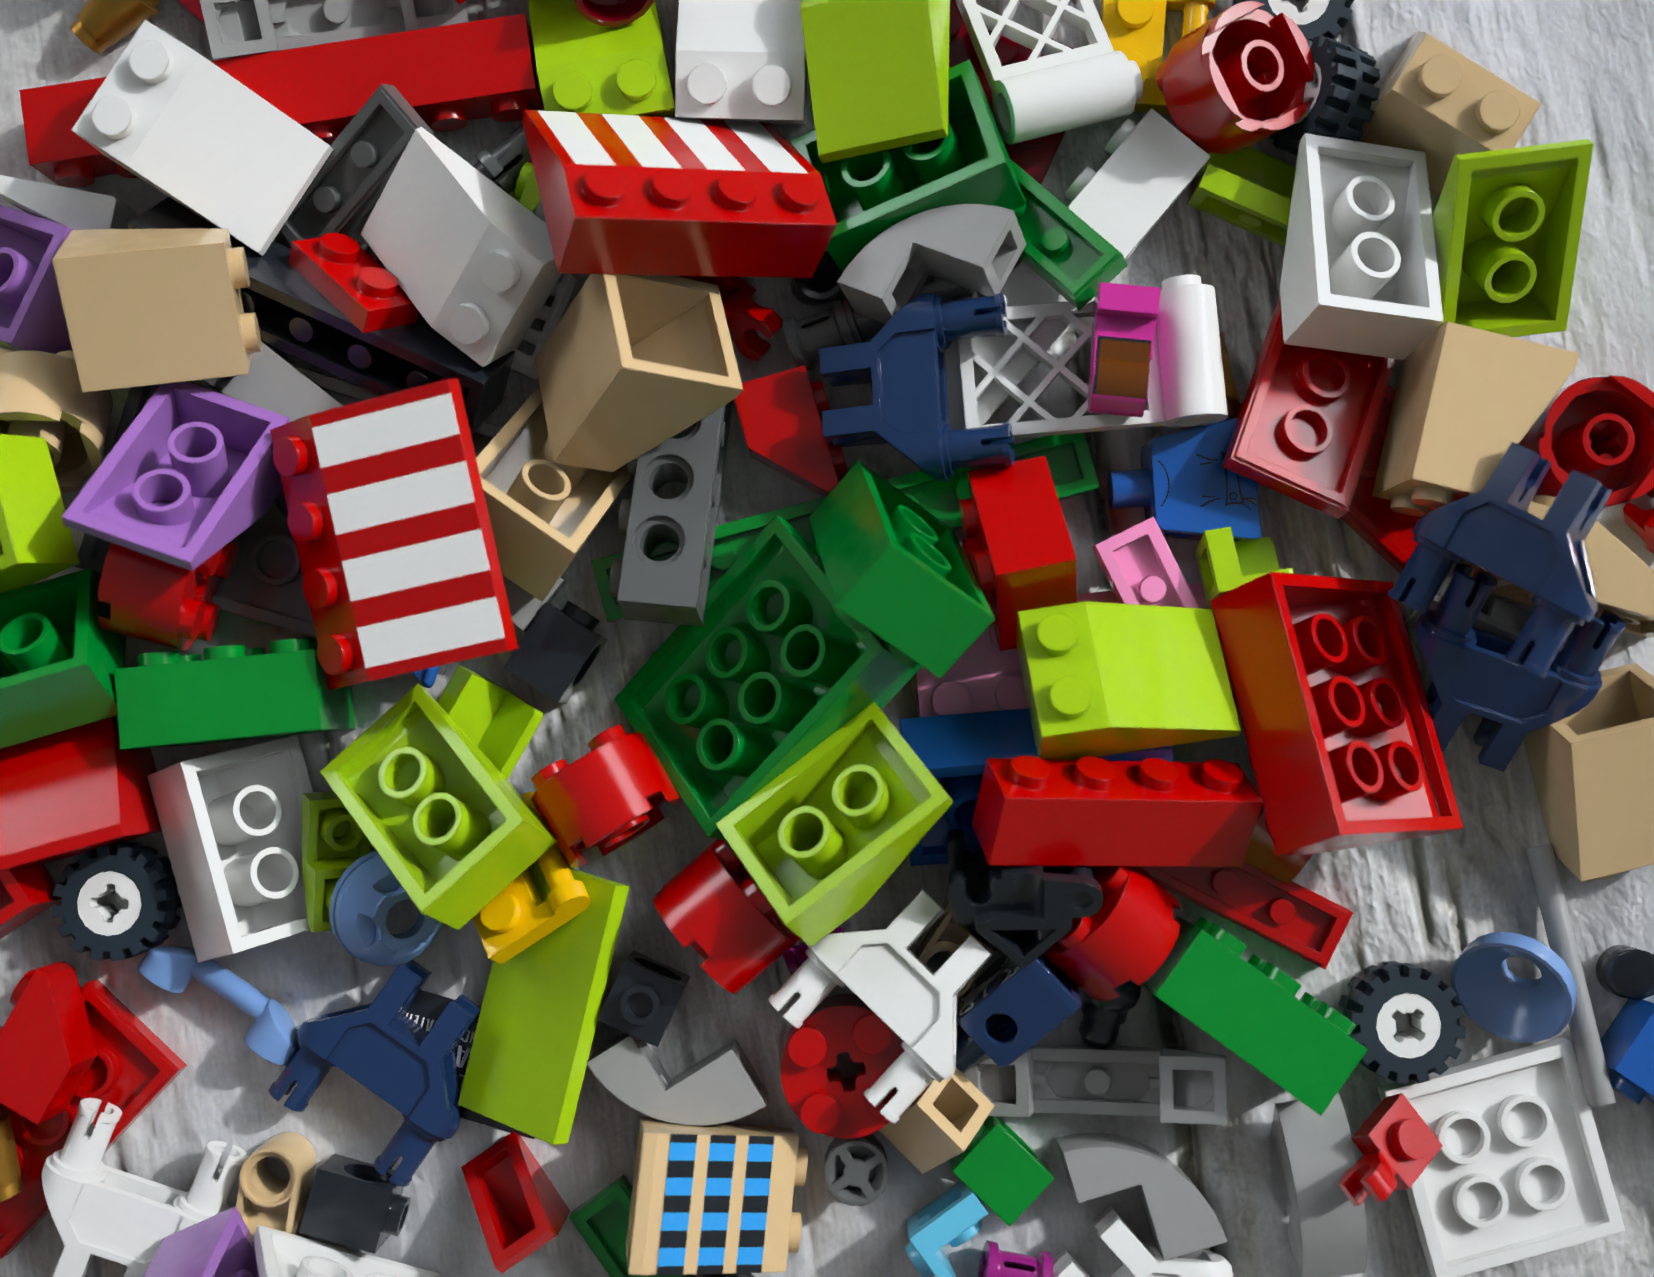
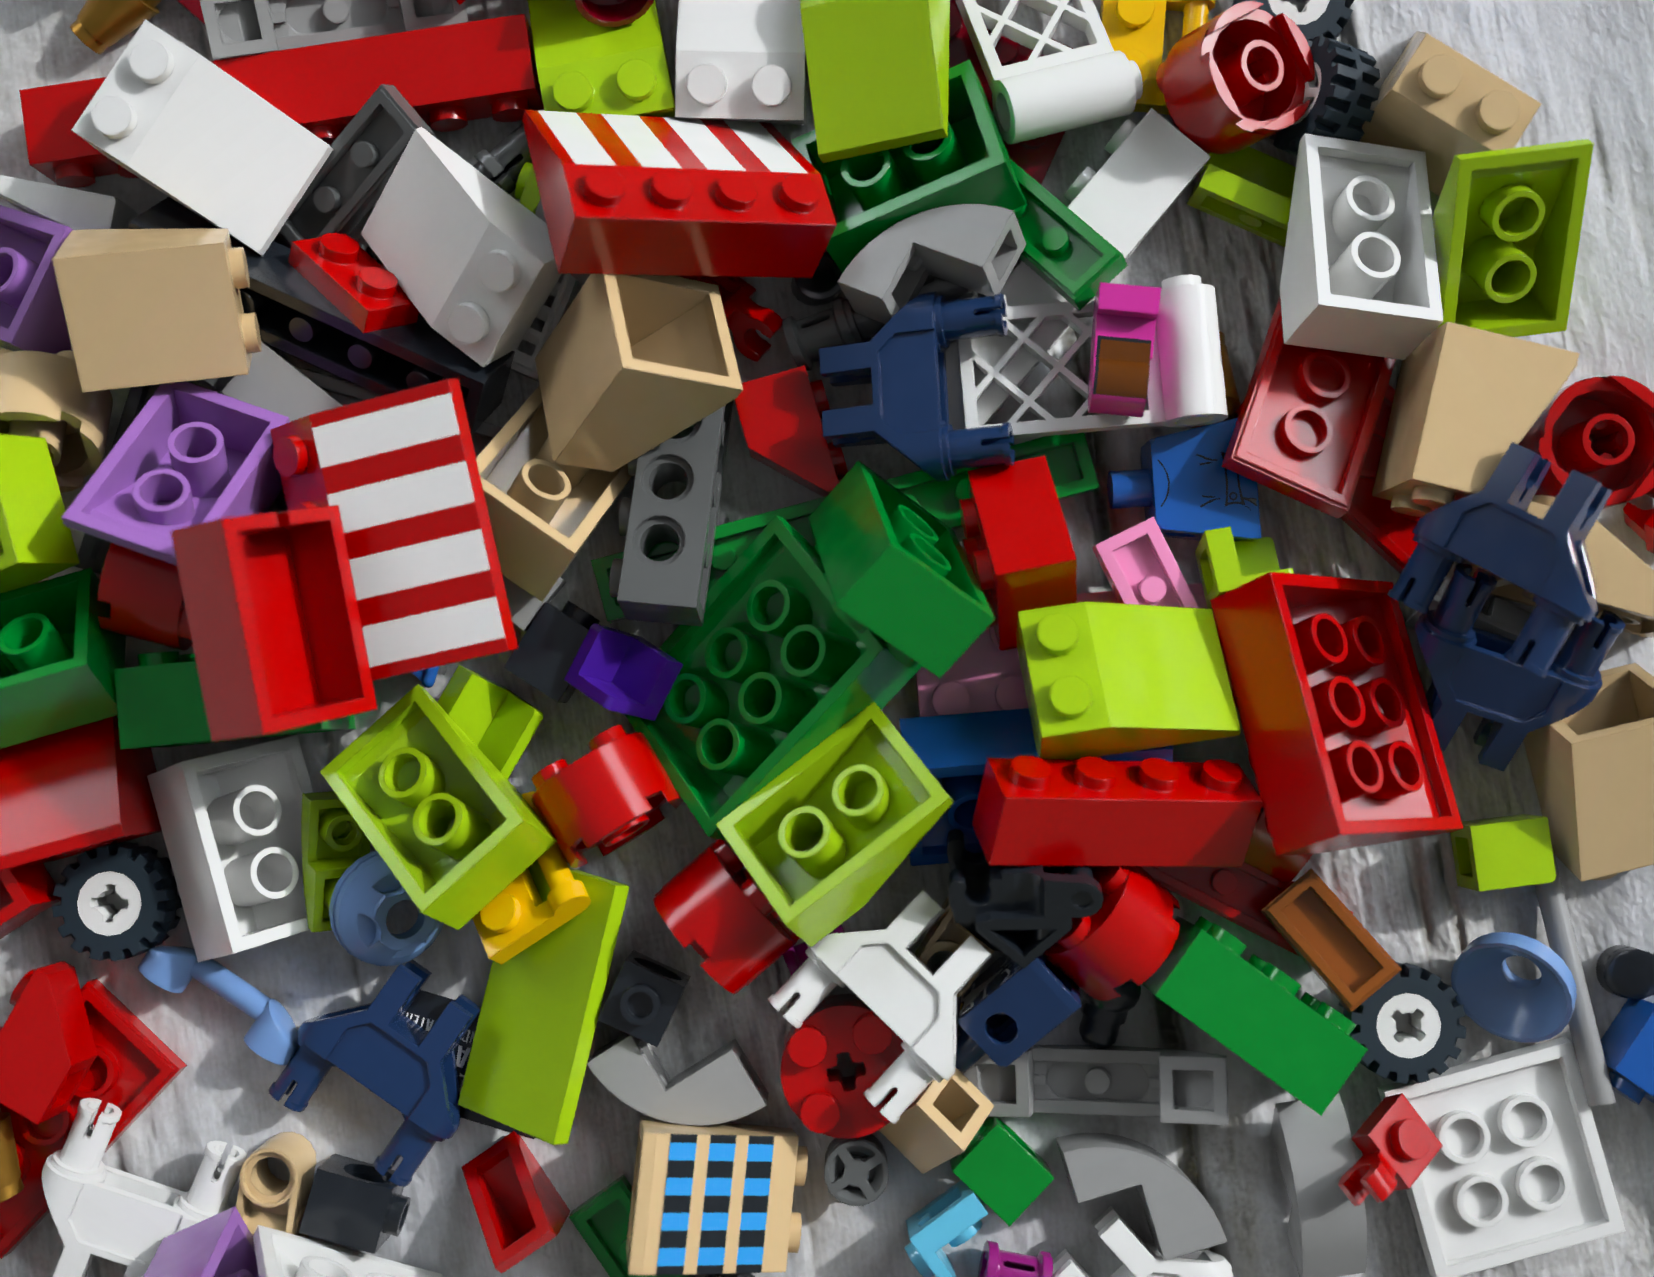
none -> red piece [171,505,378,741]
none -> dark purple panel [564,623,684,721]
none -> dark orange tile [1260,868,1402,1012]
none -> lime panel [1450,814,1556,892]

